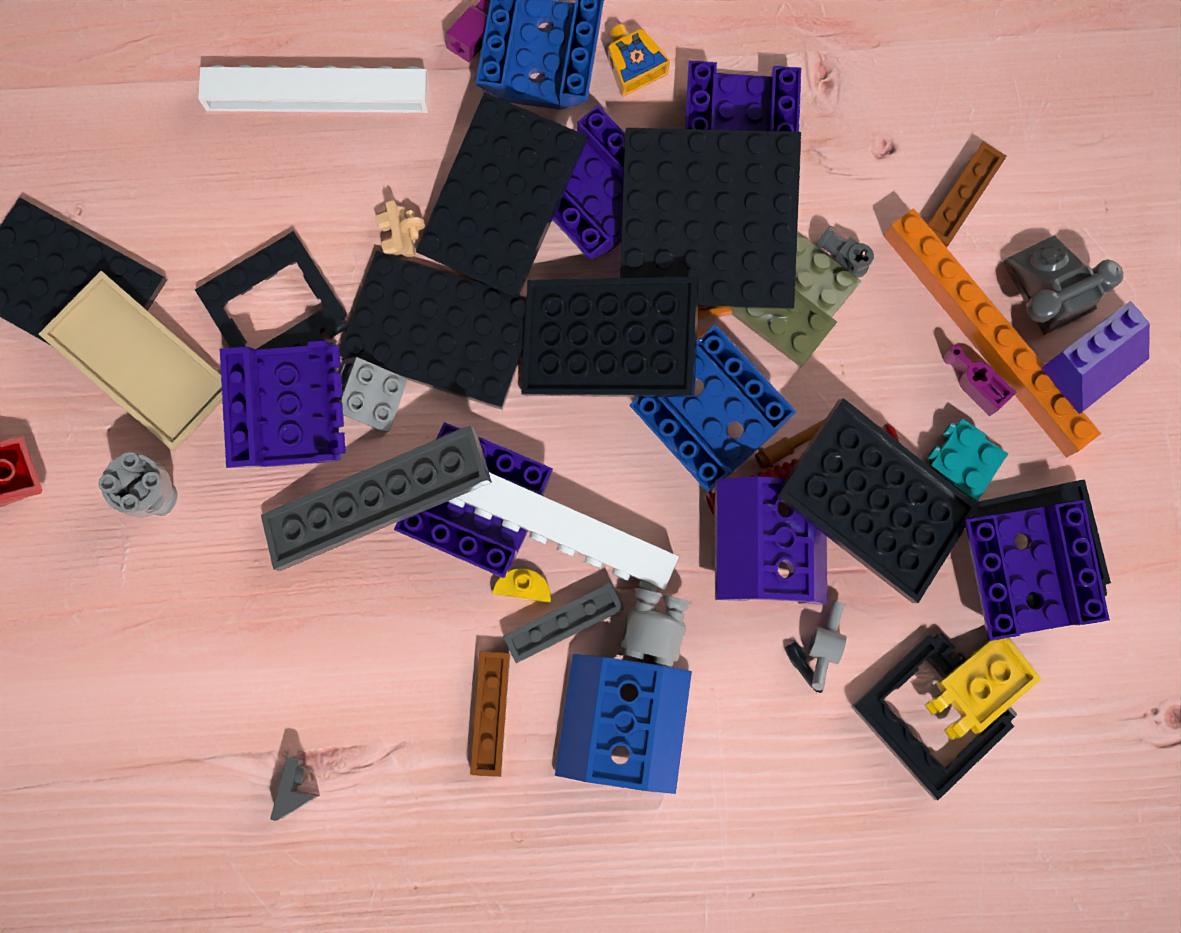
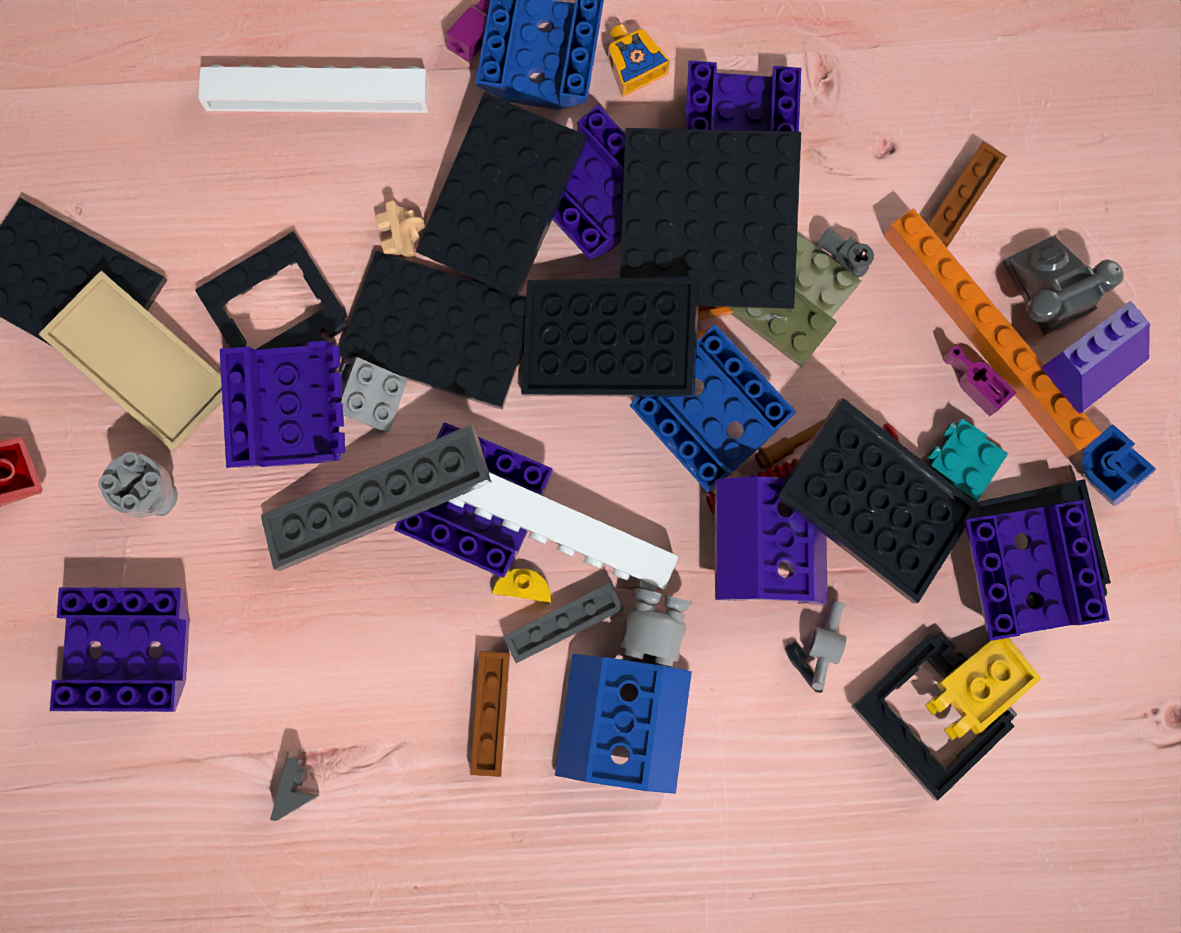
none -> dark purple slope [50,587,190,712]
none -> blue brick [1081,424,1156,506]

